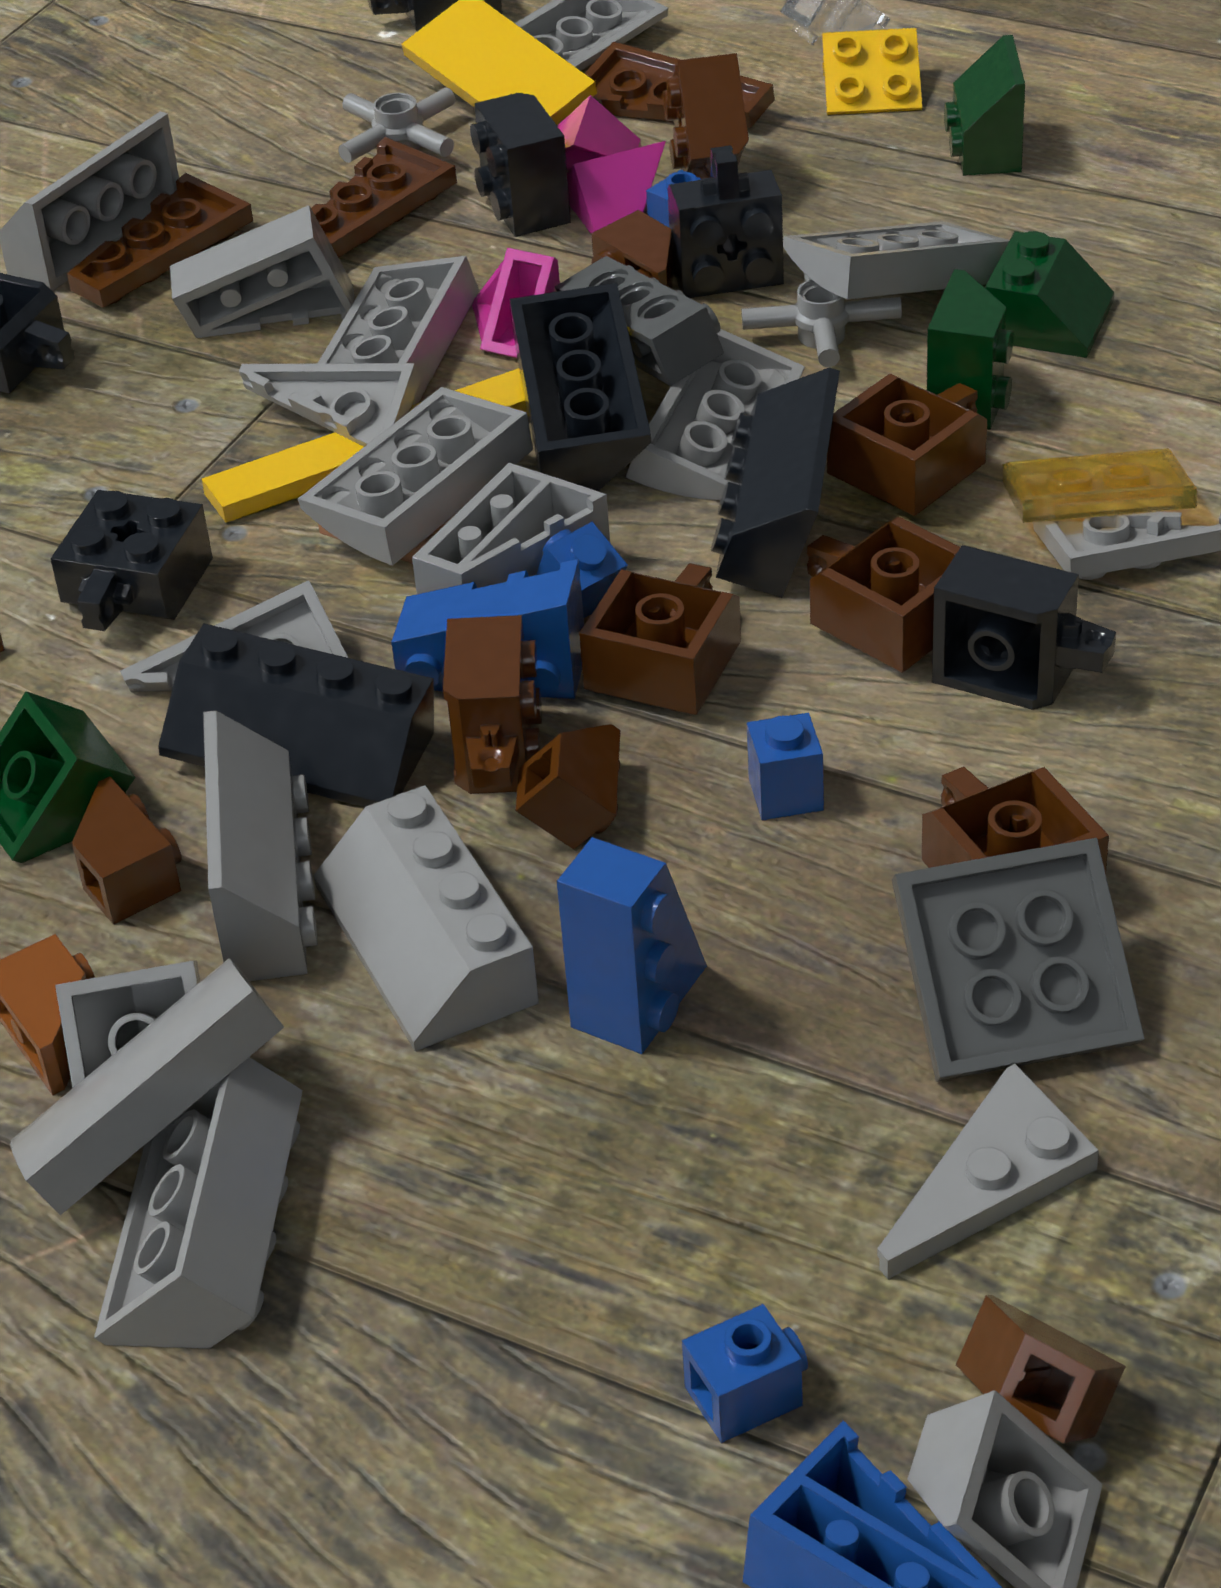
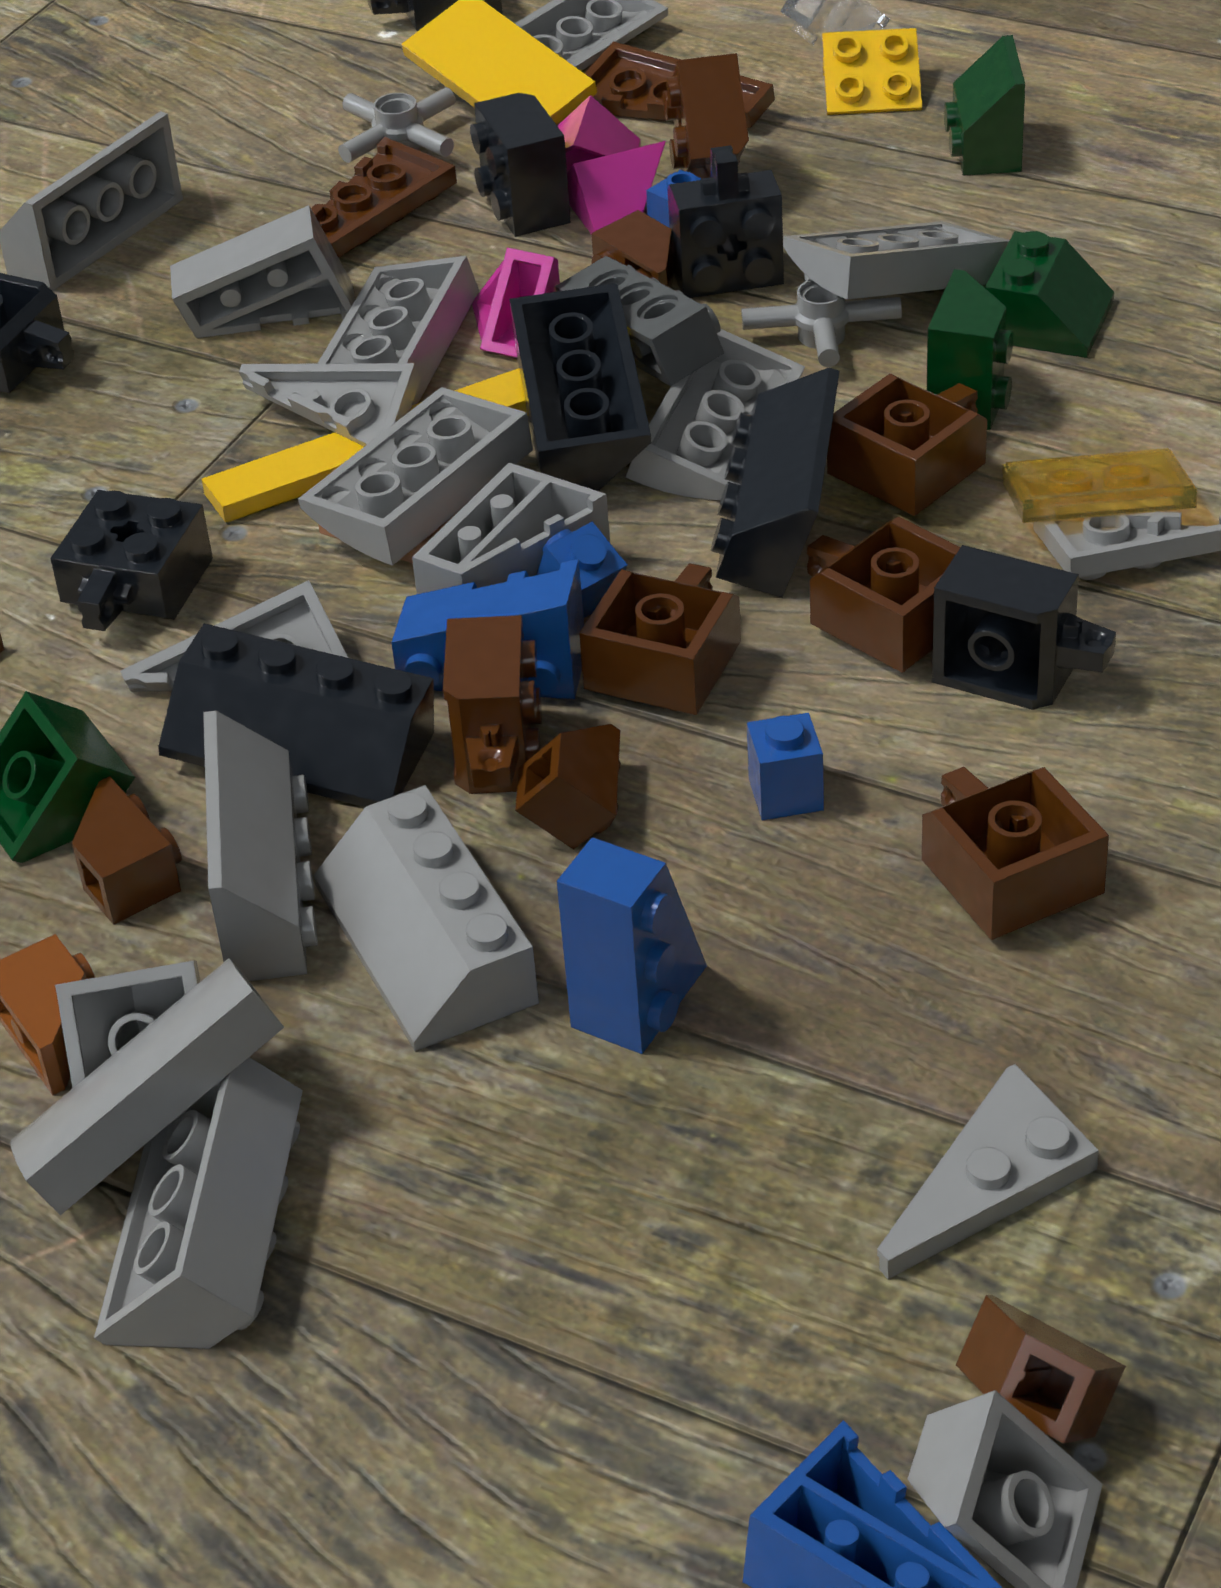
reddish brown wing [67,173,253,308] -> none
blue brick [682,1304,808,1443] -> none
dark grey plate [892,838,1145,1082] -> none

